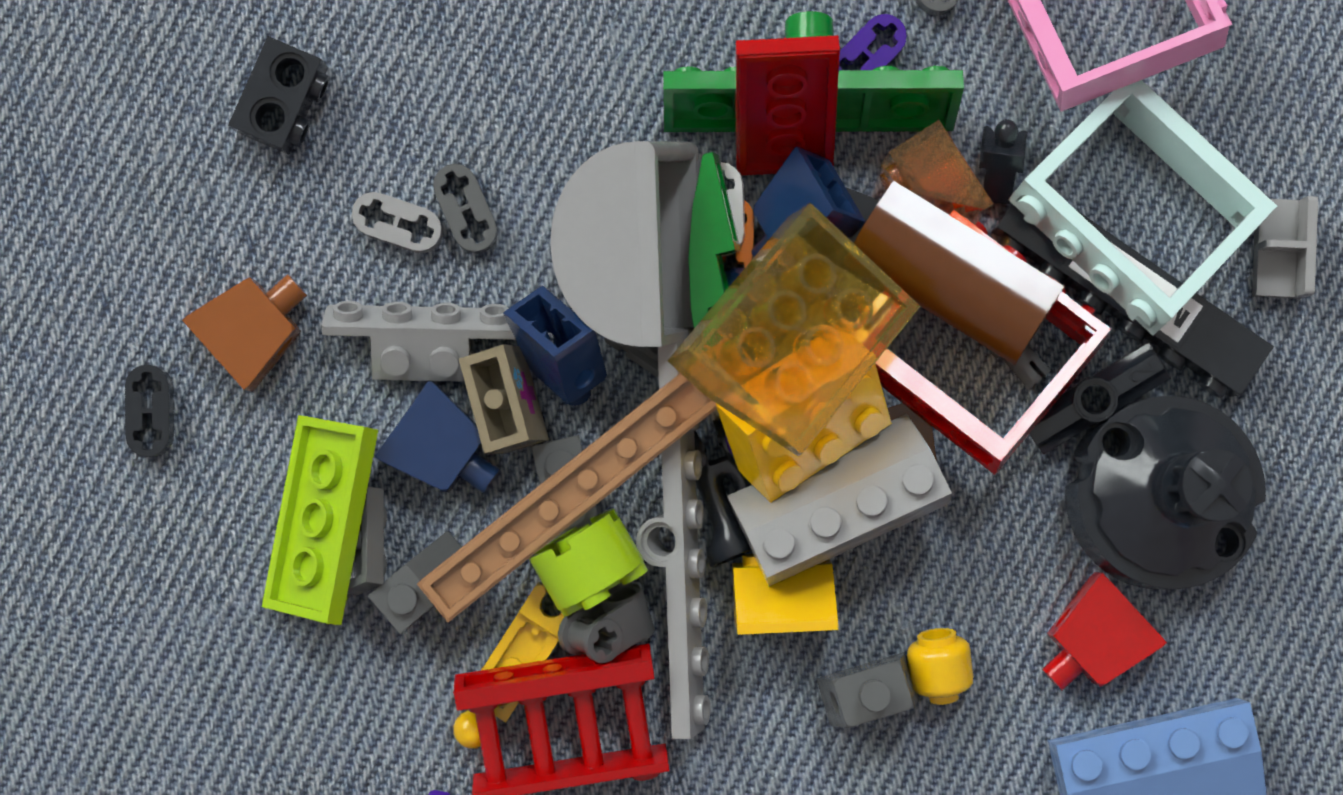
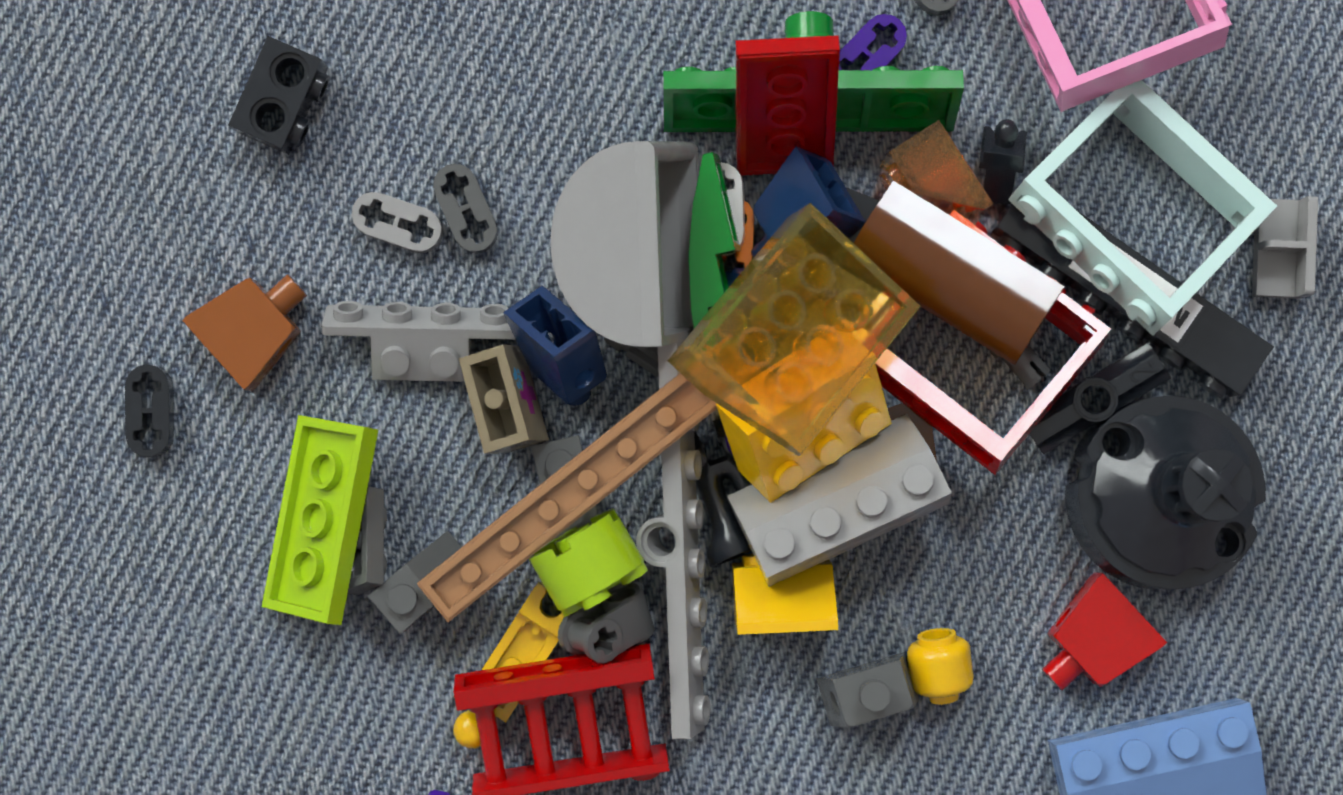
dark blue torso [374,381,500,493] -> none

